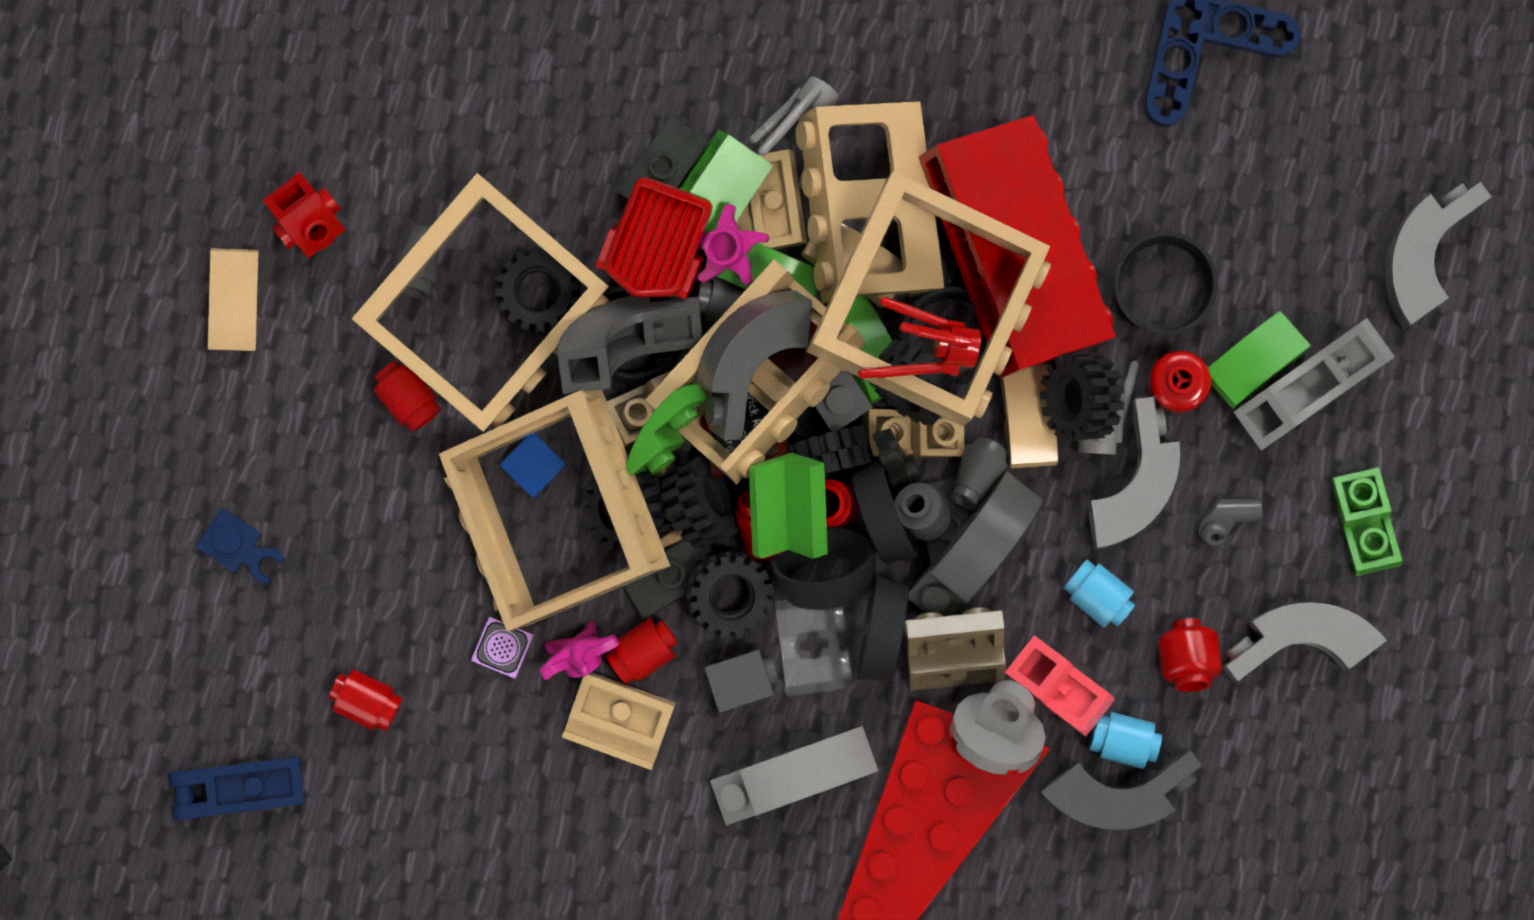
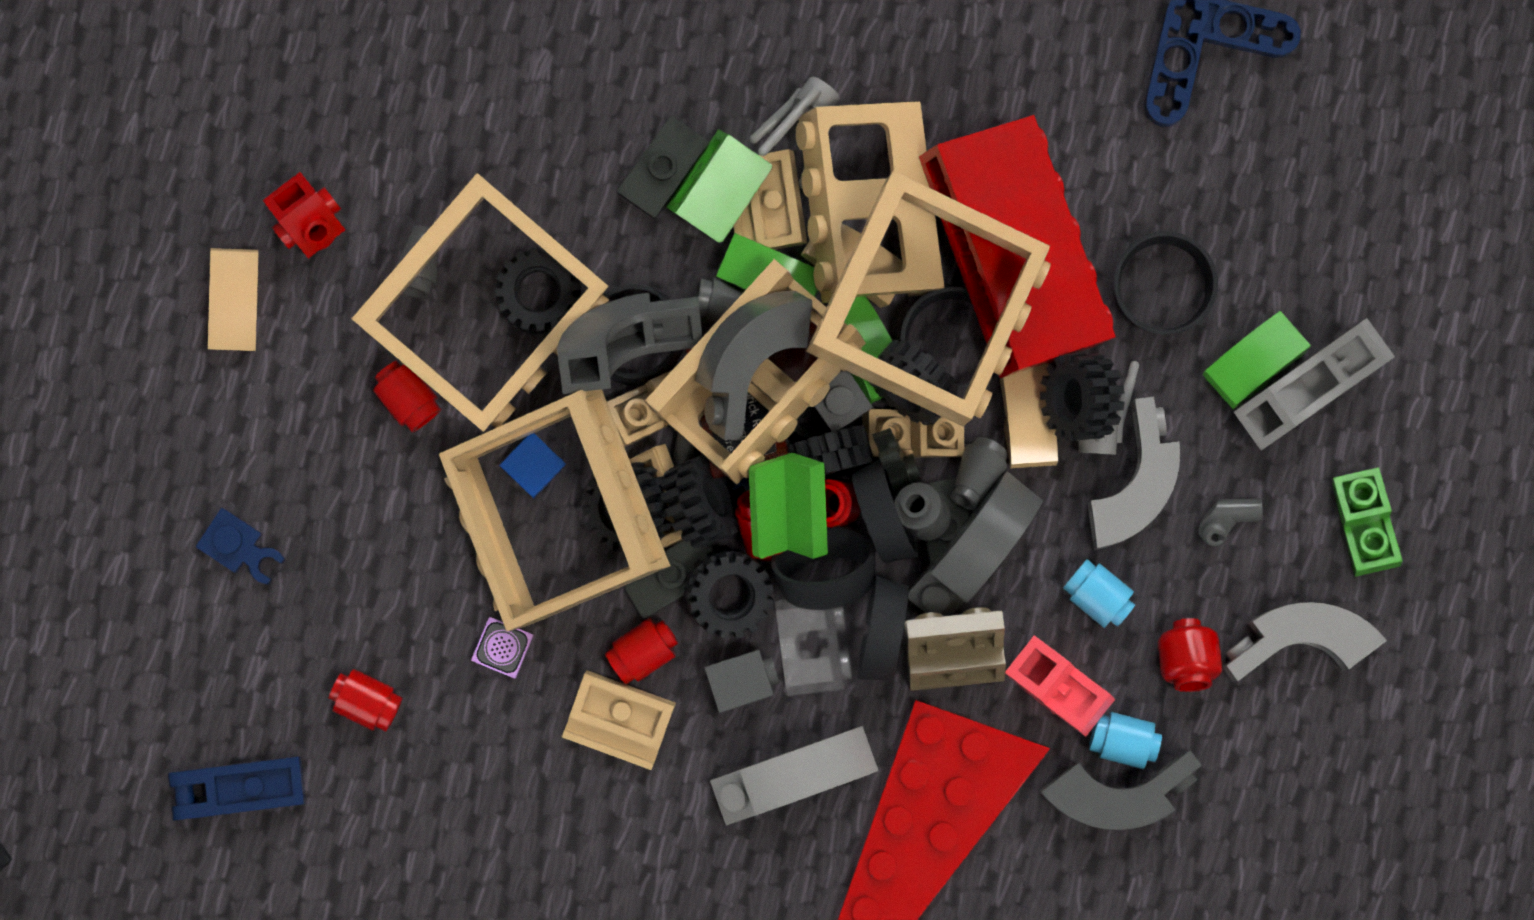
dark pink animal [539,621,619,680] -> none
red piece [595,177,713,299] -> none
bright green slope [626,383,708,476] -> none
dark pink animal [698,204,770,285] -> none
red plant [858,297,981,379] -> none
light grey tile [949,680,1046,775] -> none
red head [1147,350,1211,414] -> none
light grey arch [1385,182,1491,330] -> none

